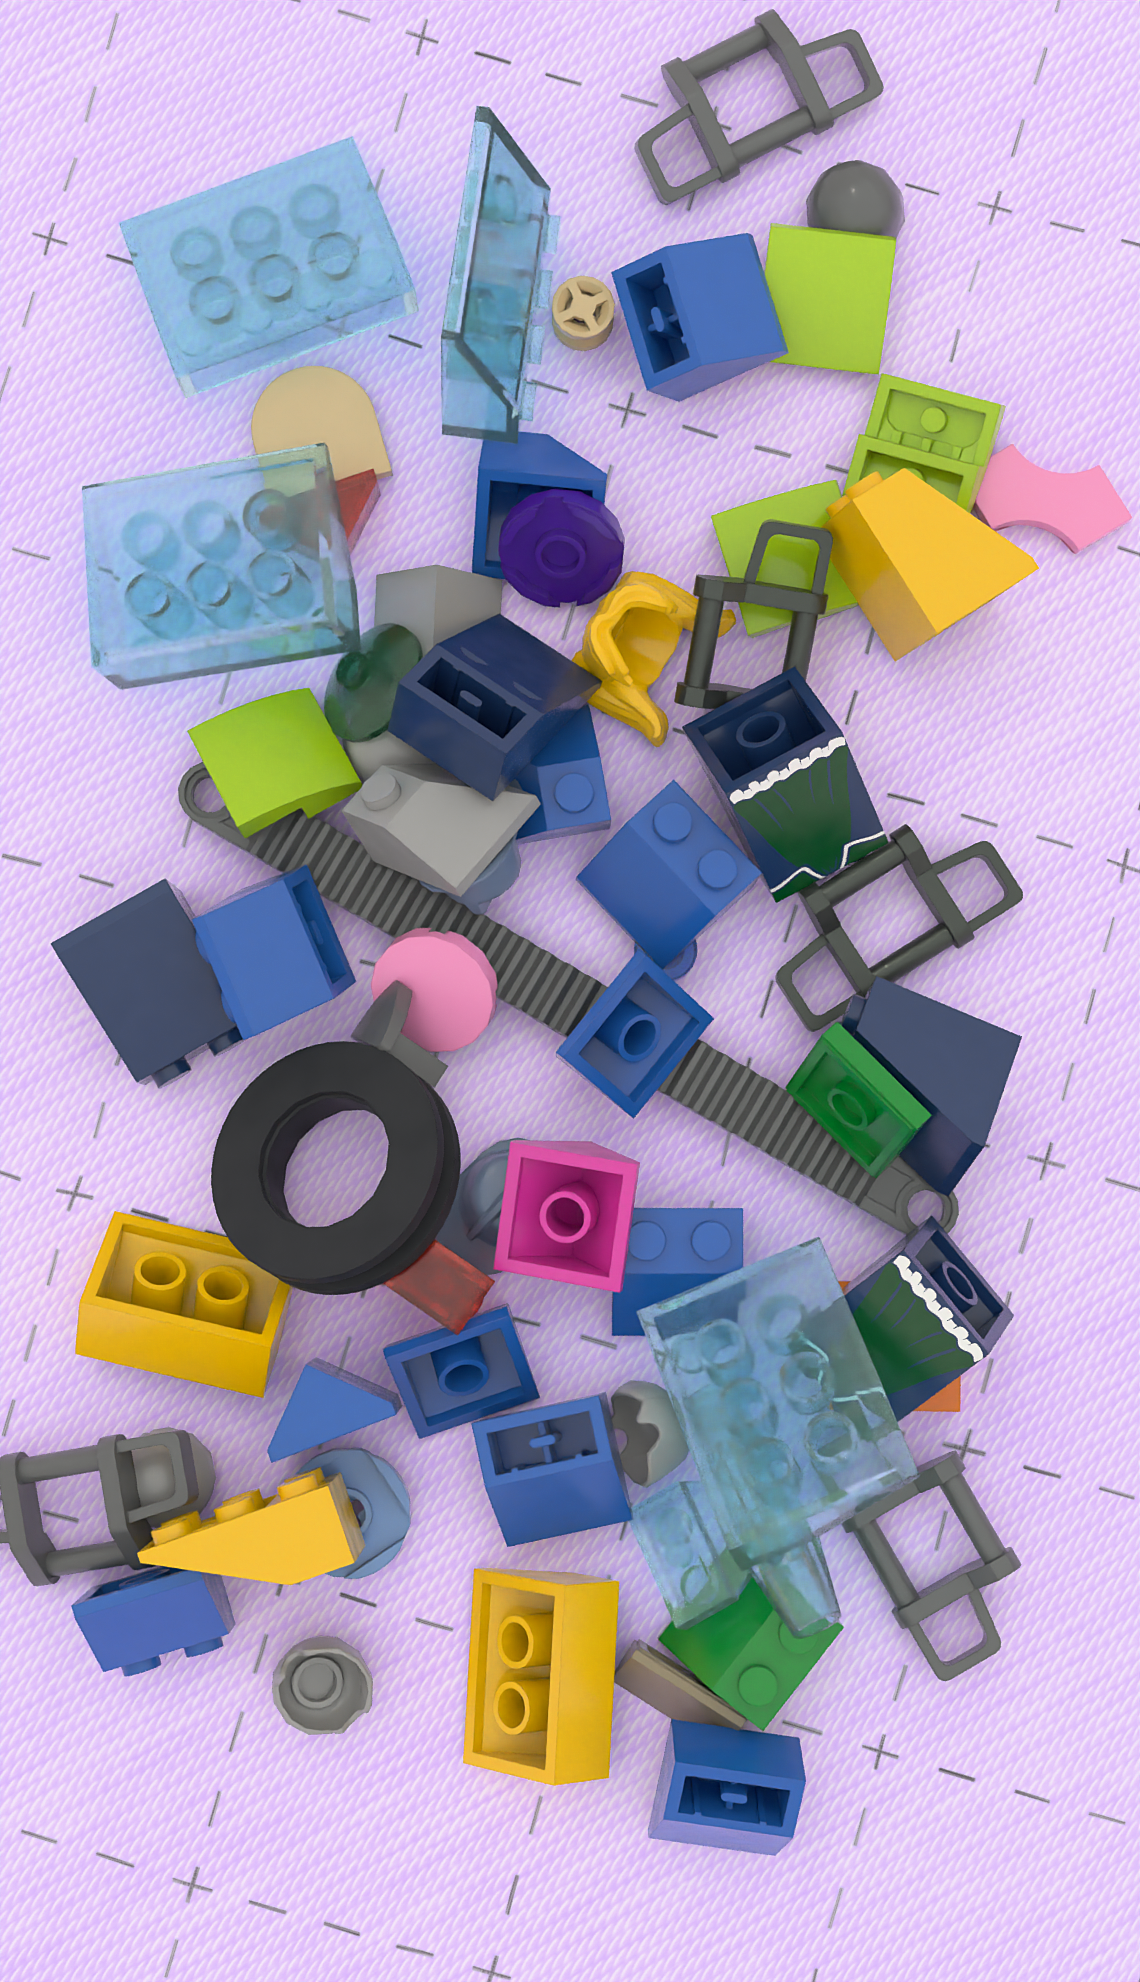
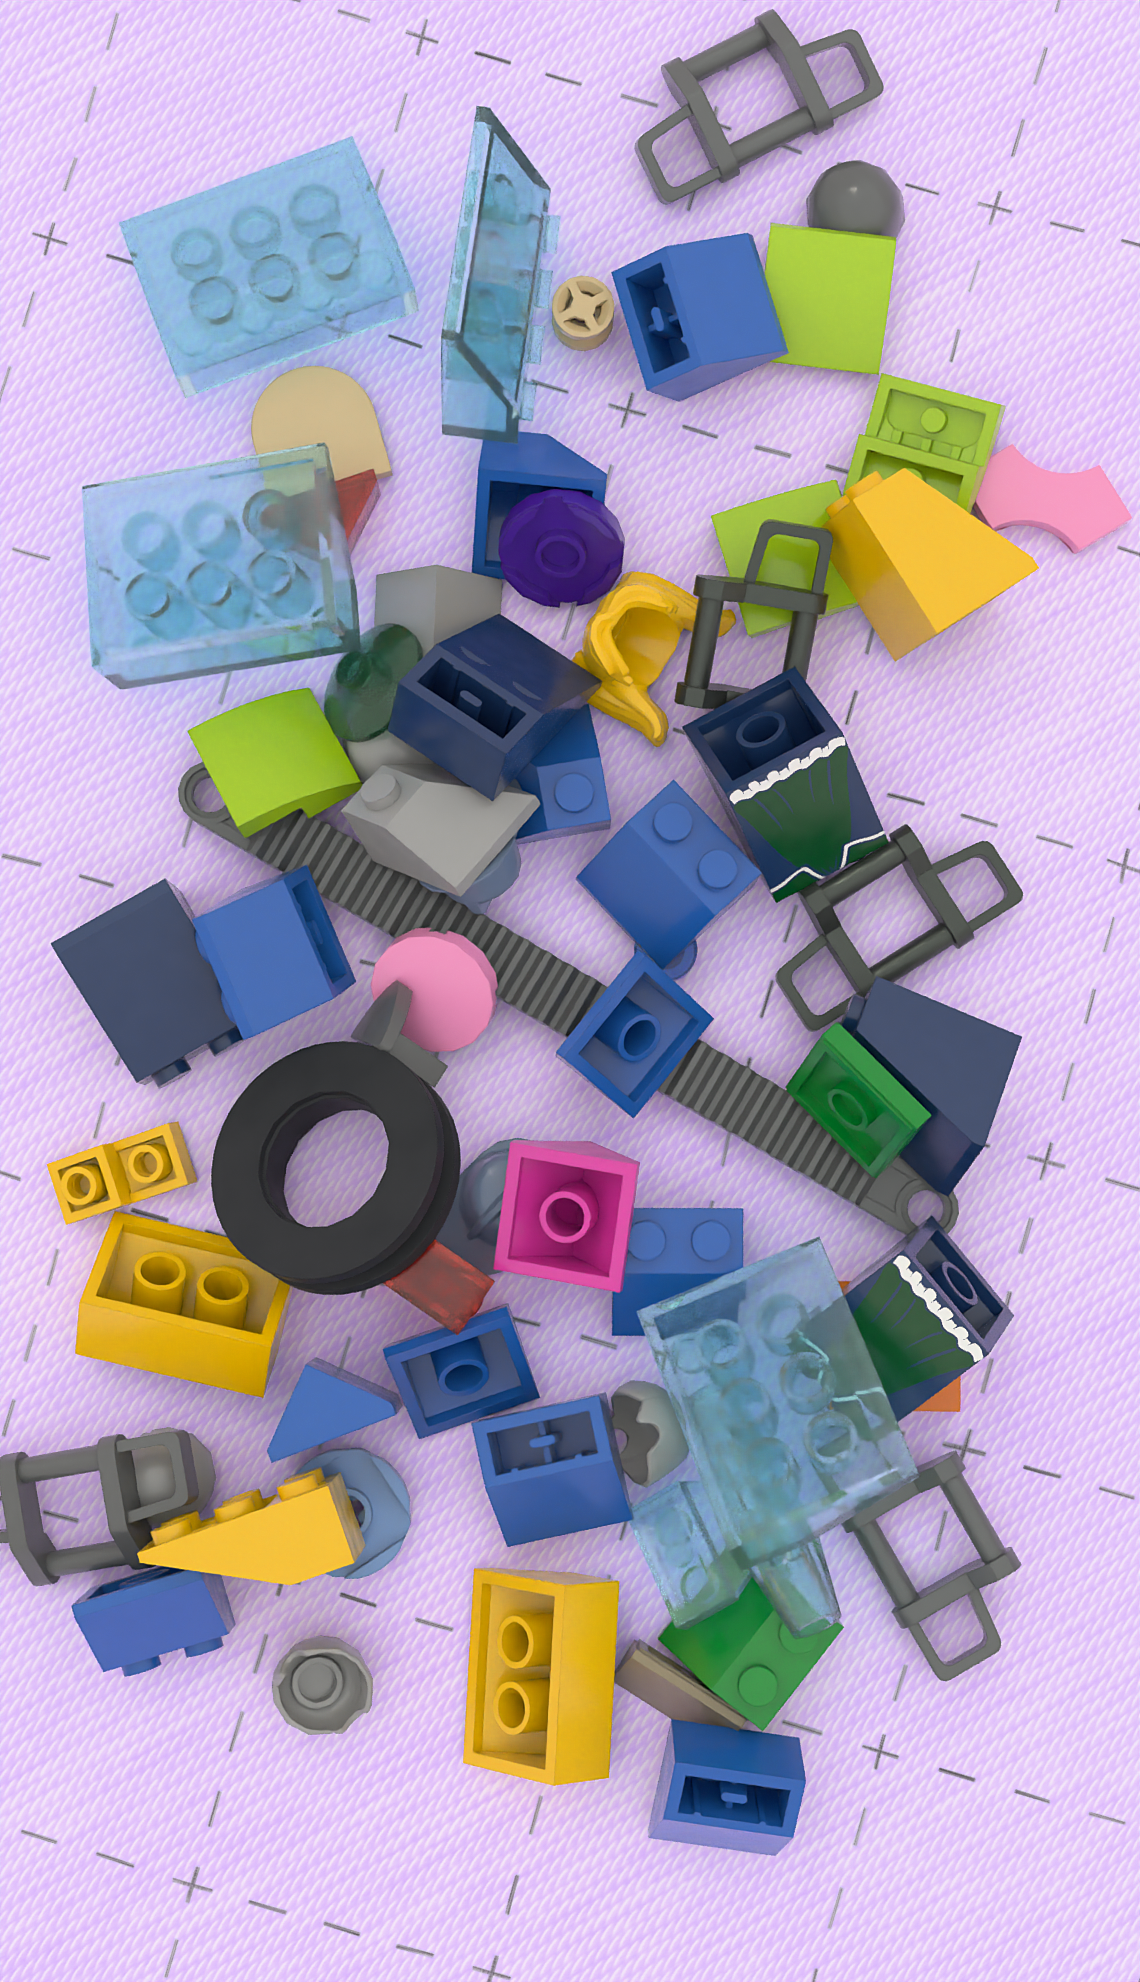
none -> yellow slope [47,1121,198,1225]

